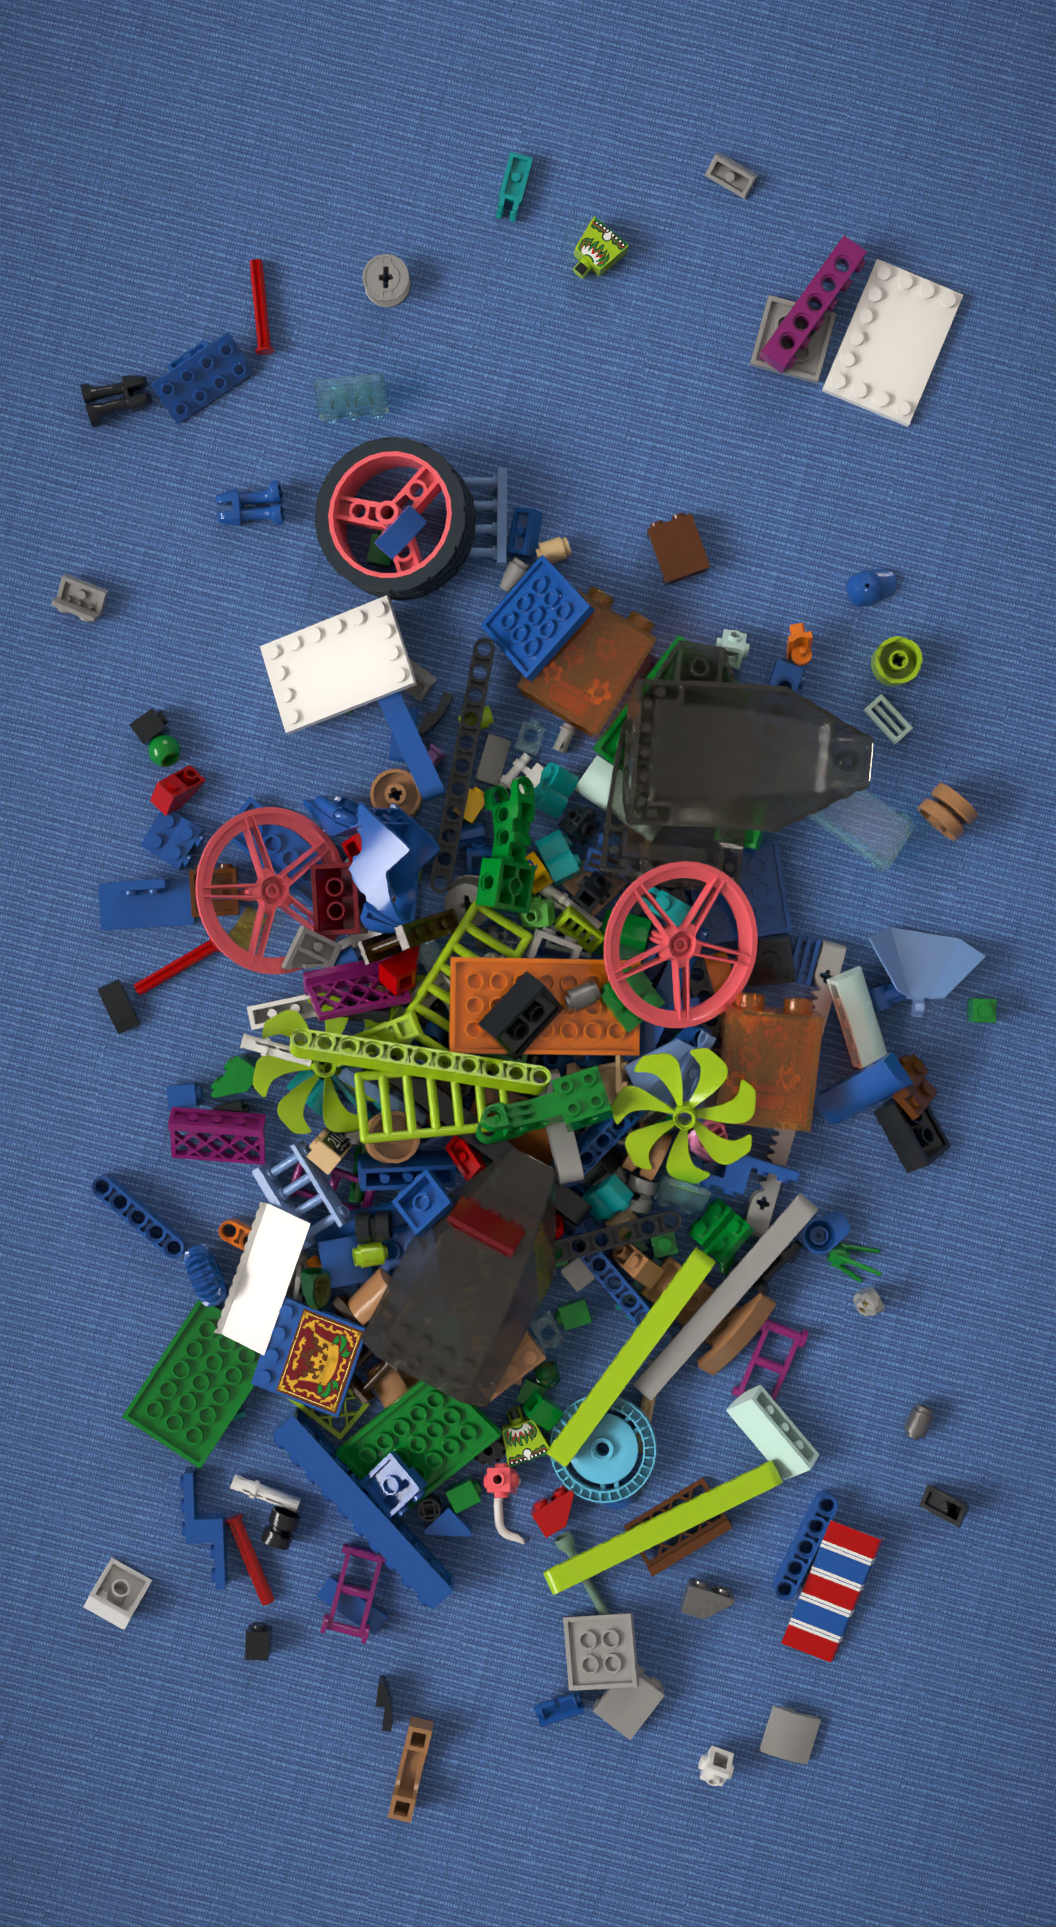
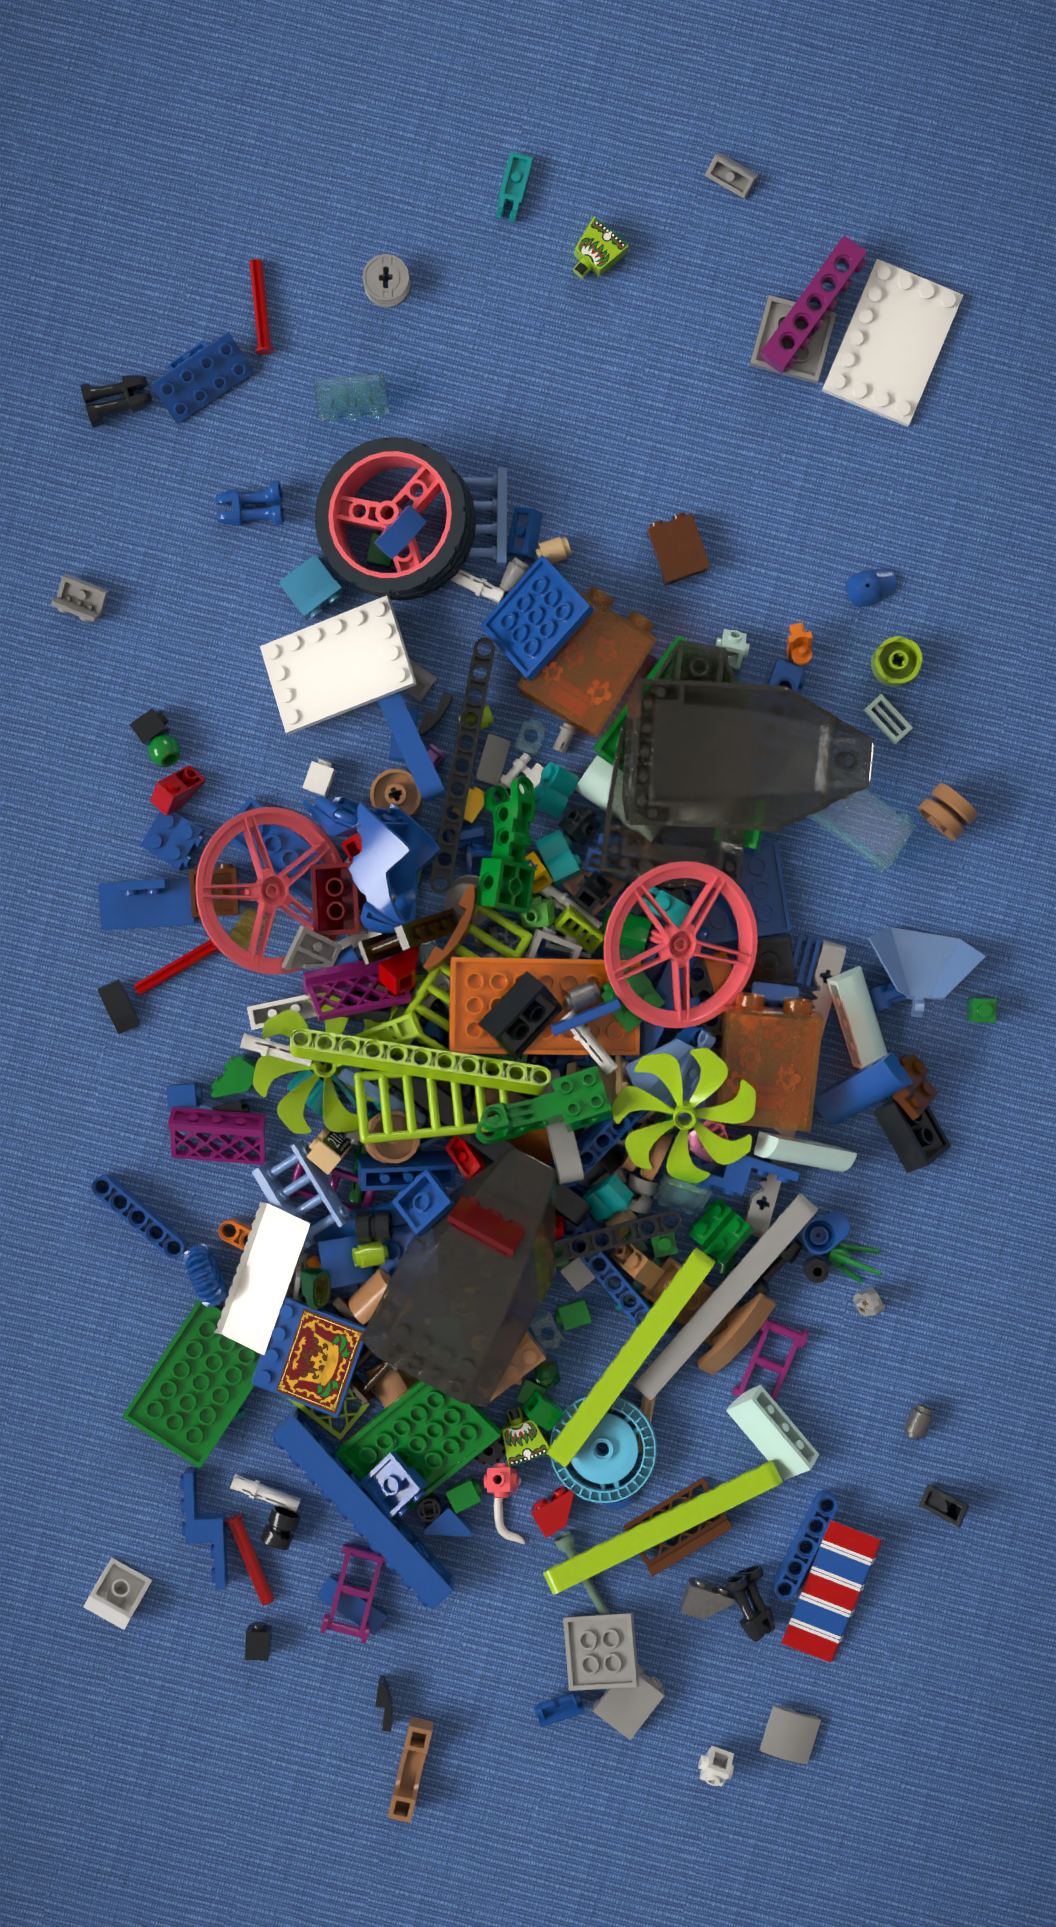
none -> dark azure bracket [280,556,343,620]
none -> white brick [302,759,336,796]
none -> dark orange slope [423,884,477,972]
none -> white pin [450,569,505,604]
none -> blue tile [551,997,621,1036]
none -> white pin [561,1010,618,1075]
none -> black piece [725,1565,775,1642]
none -> blue slope [749,982,799,1012]
none -> light aqua brick [754,1131,857,1172]
none -> black brick [803,1257,829,1283]

